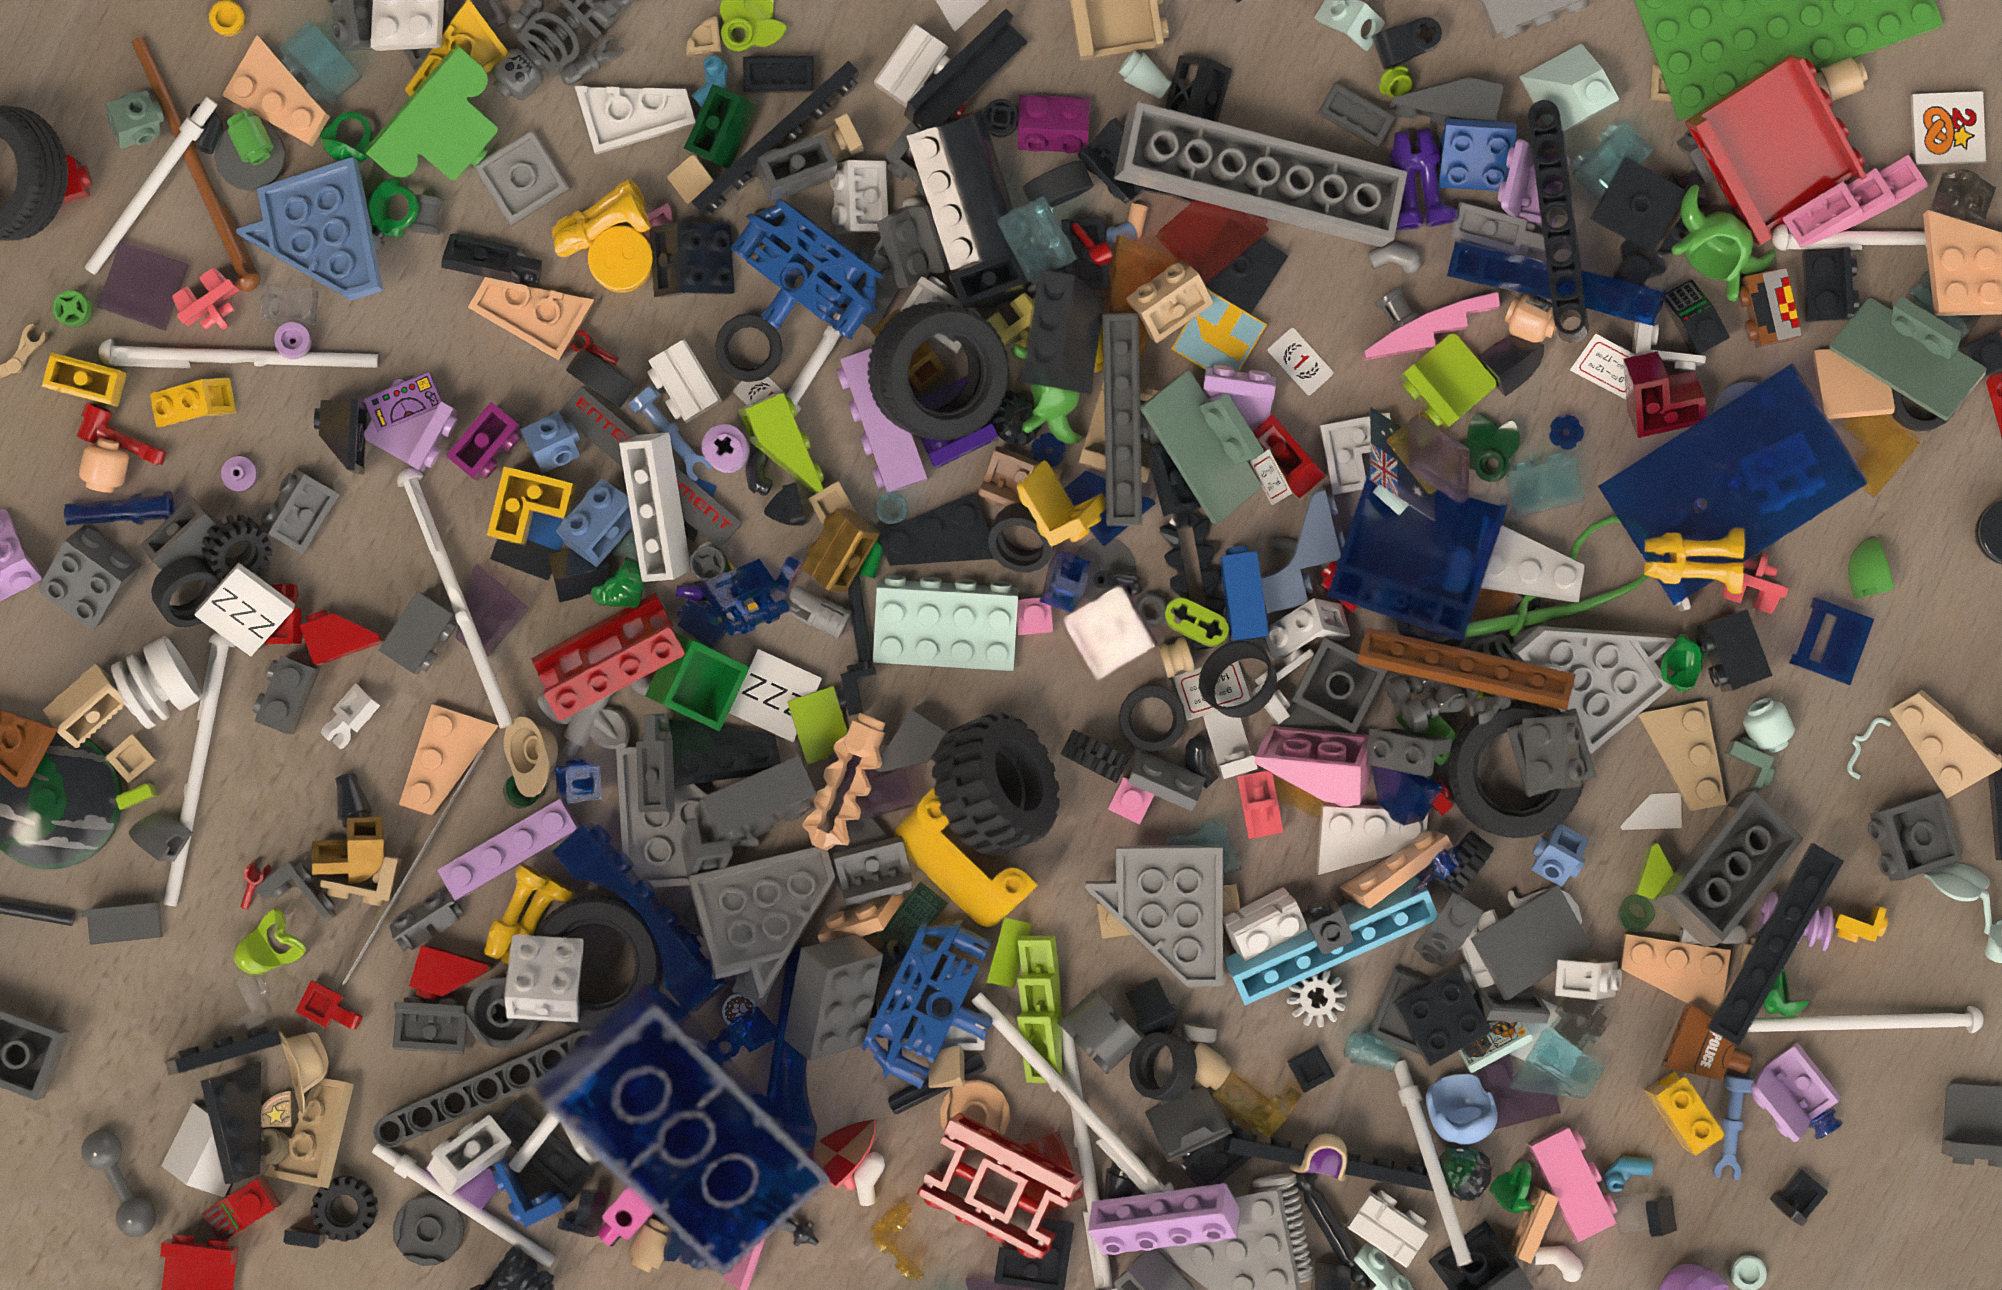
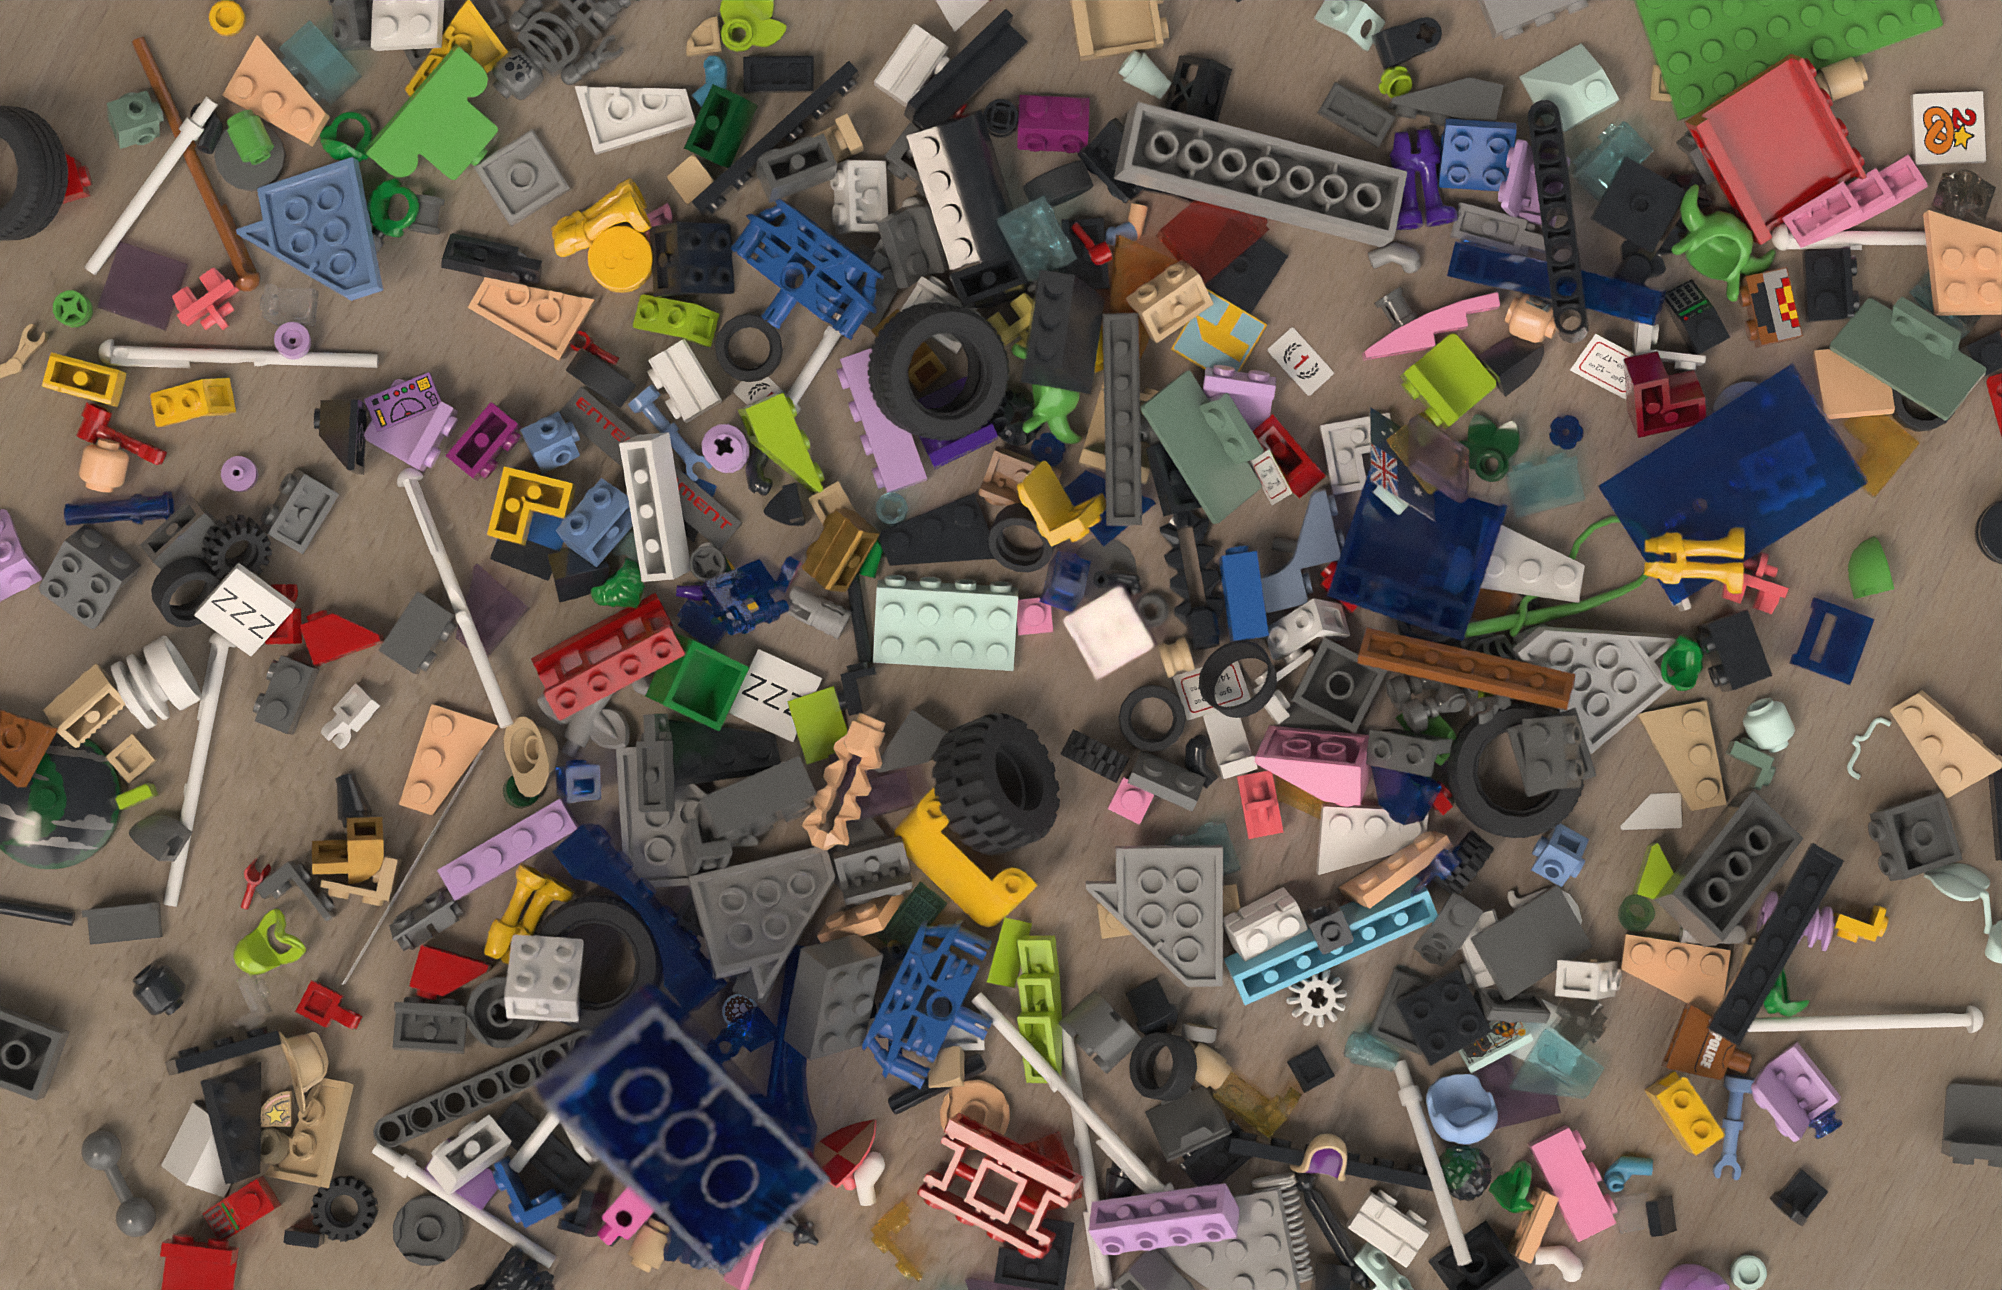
lime beam [1165,598,1229,647] -> none
none -> black head [132,962,186,1016]
none -> lime bracket [633,294,720,348]

